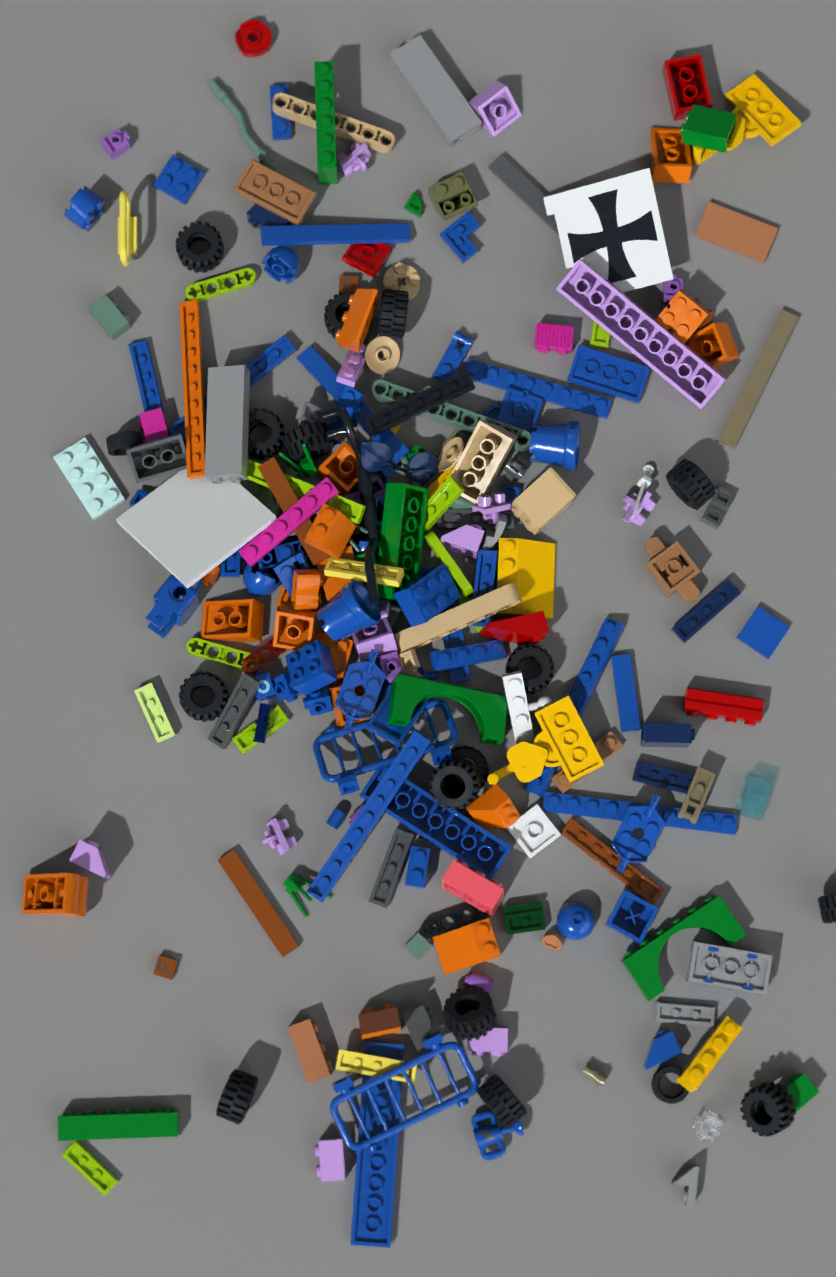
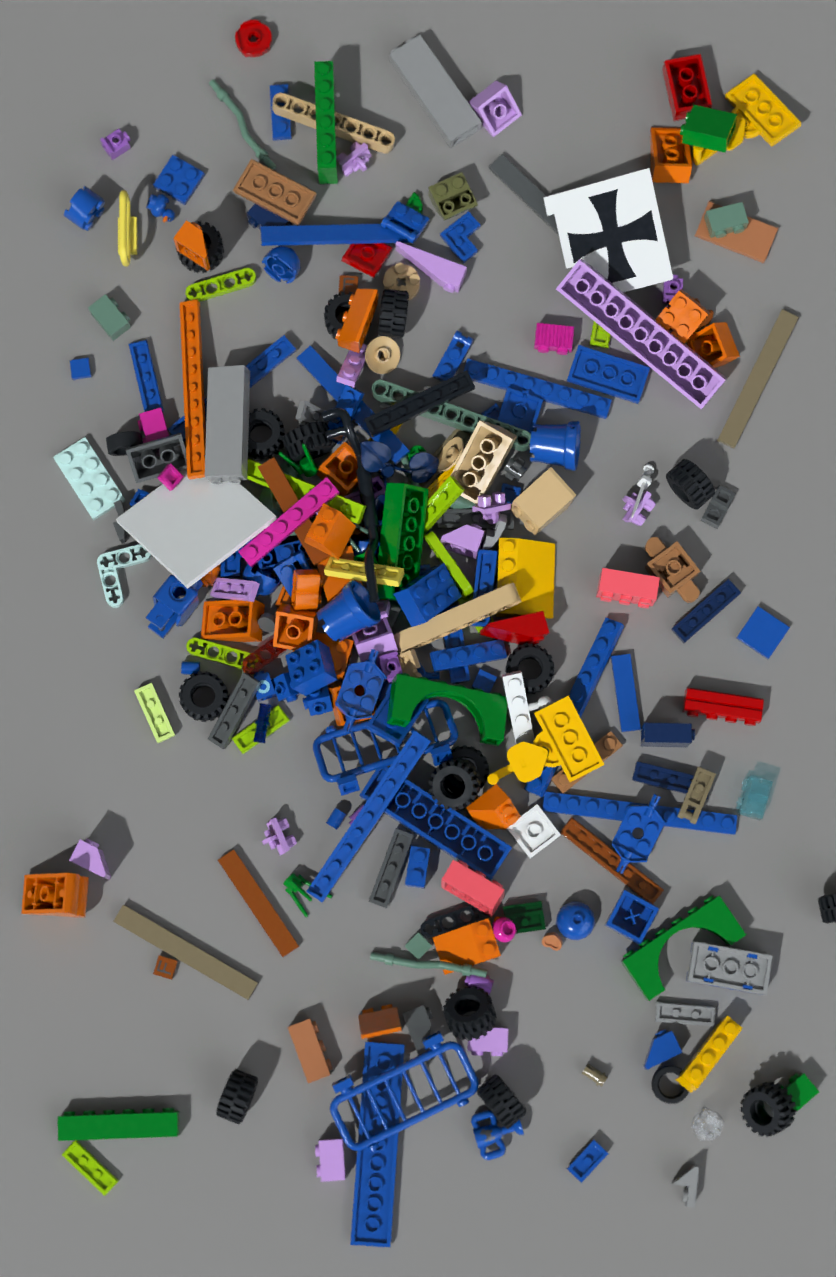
light yellow plate [336,1049,417,1084] -> none
none -> blue tile [70,358,91,380]
none -> light aqua beam [97,544,152,608]
none -> dark grey slope [113,500,127,544]
none -> dark tan tile [113,905,258,1000]
none -> blue animal [146,194,175,222]
none -> dark pink tile [157,463,184,491]
none -> orange slope [173,220,210,271]
none -> blue hinge [181,661,200,675]
none -> lavender plate [210,578,260,602]
none -> dark grey tile [258,613,276,632]
none -> sand green bar [370,952,487,978]
none -> blue plate [381,201,429,244]
none -> lavender slope [396,241,467,293]
none -> blue tile [472,669,497,693]
none -> dark pink animal [492,916,516,943]
none -> blue plate [566,1139,608,1183]
none -> coral brick [596,568,660,608]
none -> sand green brick [704,202,749,238]

